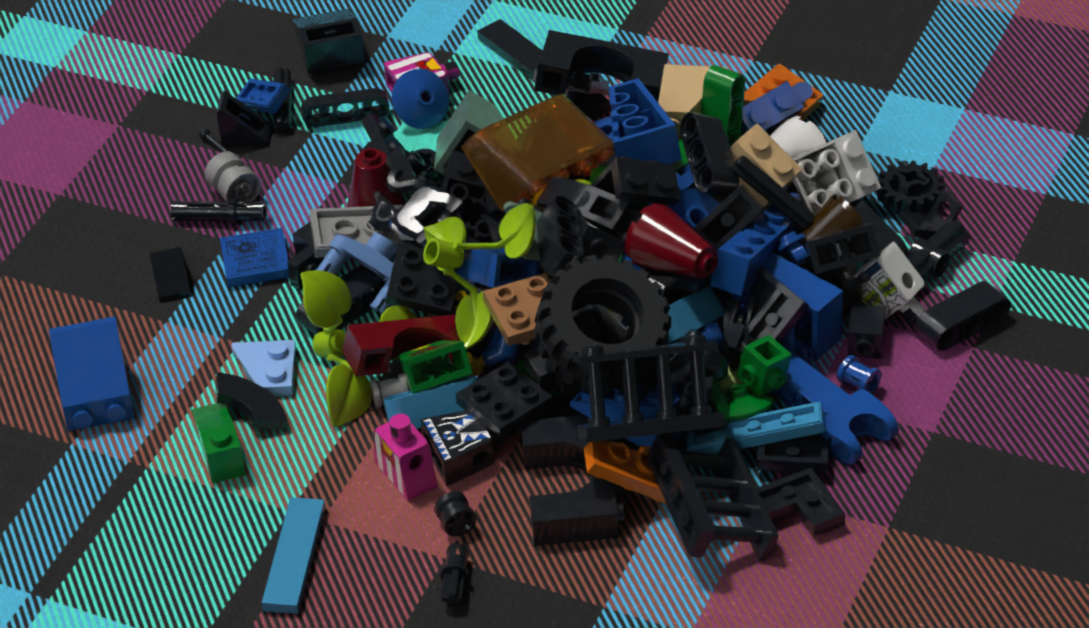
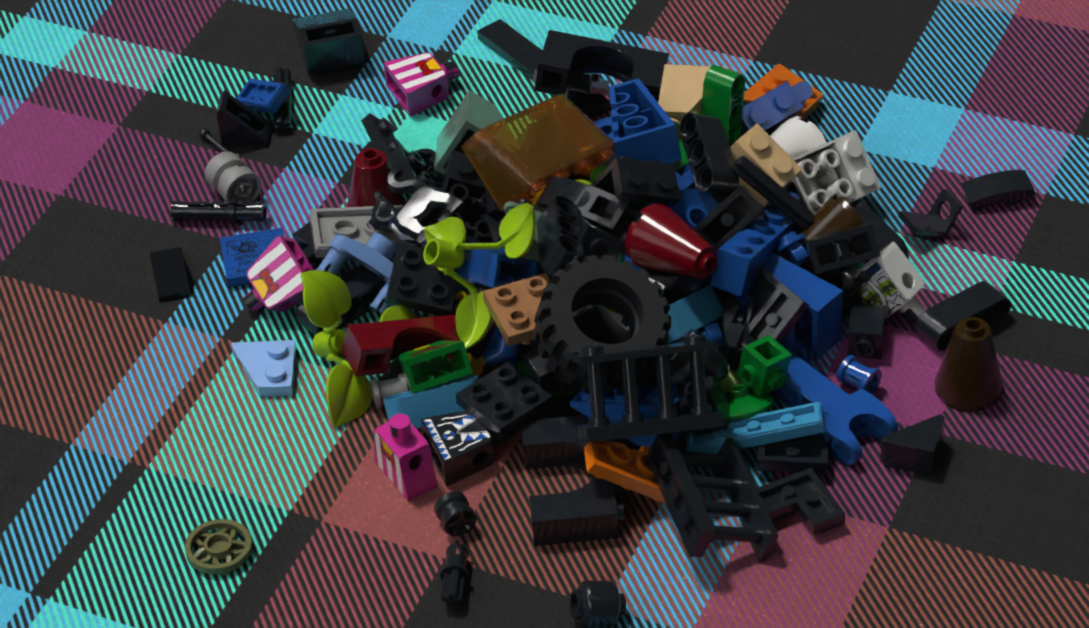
blue slope [49,316,135,431] -> none
green slope [191,403,246,483] -> none
black tile [215,372,287,430] -> none
dark azure tile [262,497,326,614] -> none
black beam [301,88,389,127] -> none
blue dish [392,69,449,129] -> none
black gear [876,160,946,214] -> none
black piece [907,220,969,282] -> none
none -> olive wheel [185,519,252,576]
none -> torso [243,236,314,312]
none -> black head [569,580,626,628]
none -> black slope [880,414,945,476]
none -> dark brown cone [935,317,1003,412]
none -> black slope [961,170,1036,212]

